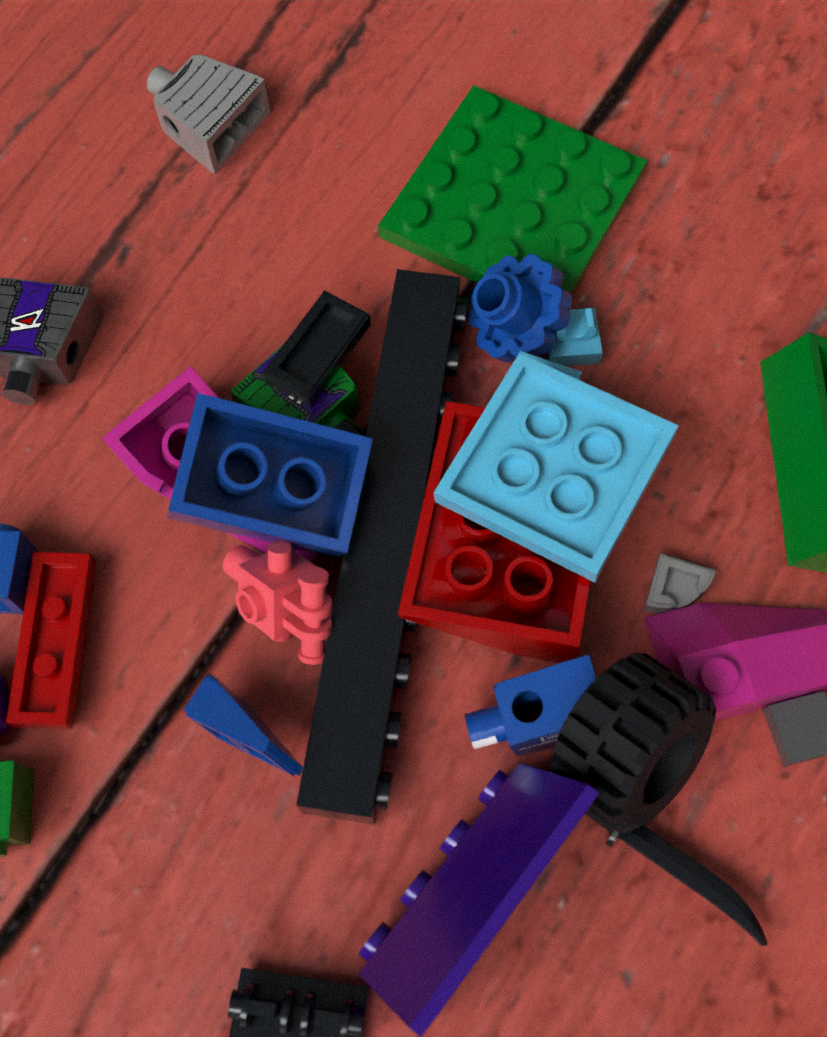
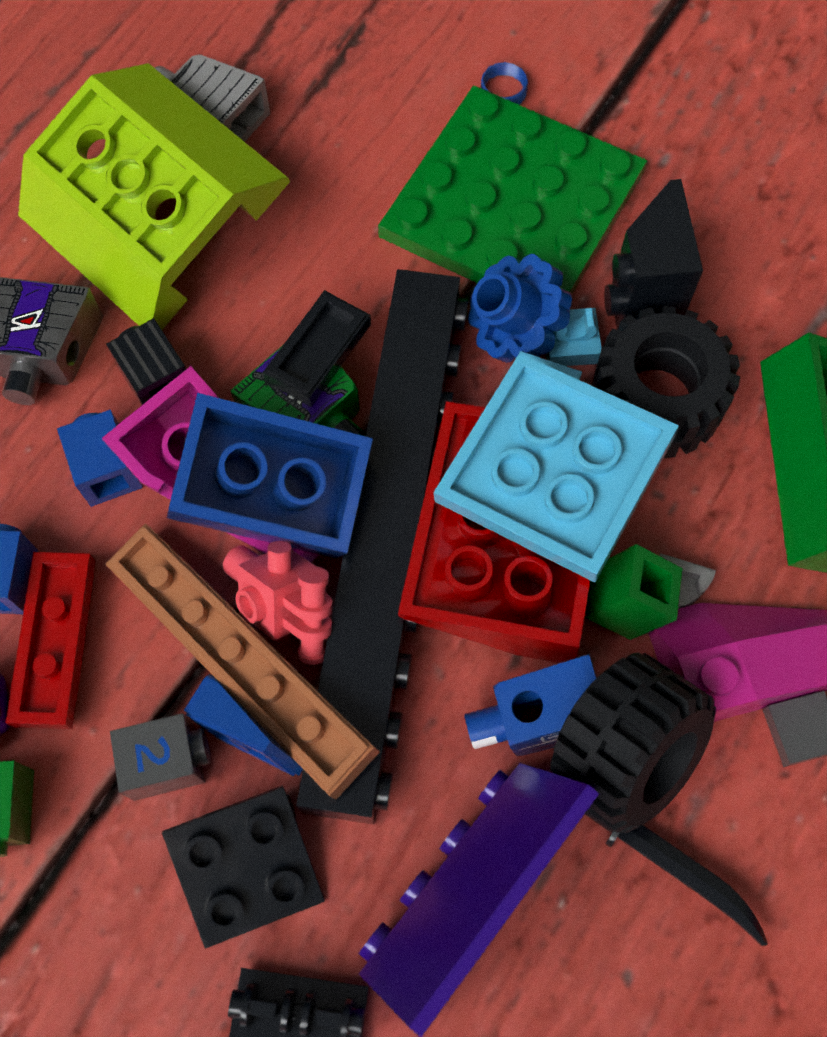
none -> lime slope [18,63,291,330]
none -> blue brick [57,409,143,507]
none -> black brick [106,318,186,405]
none -> nougat tile [106,523,380,799]
none -> dark grey brick [110,713,211,801]
none -> black hinge [162,785,325,949]
none -> blue axle [481,62,528,105]
none -> green brick [584,544,683,640]
none -> black tyre [592,306,740,458]
none -> black slope [604,179,703,330]

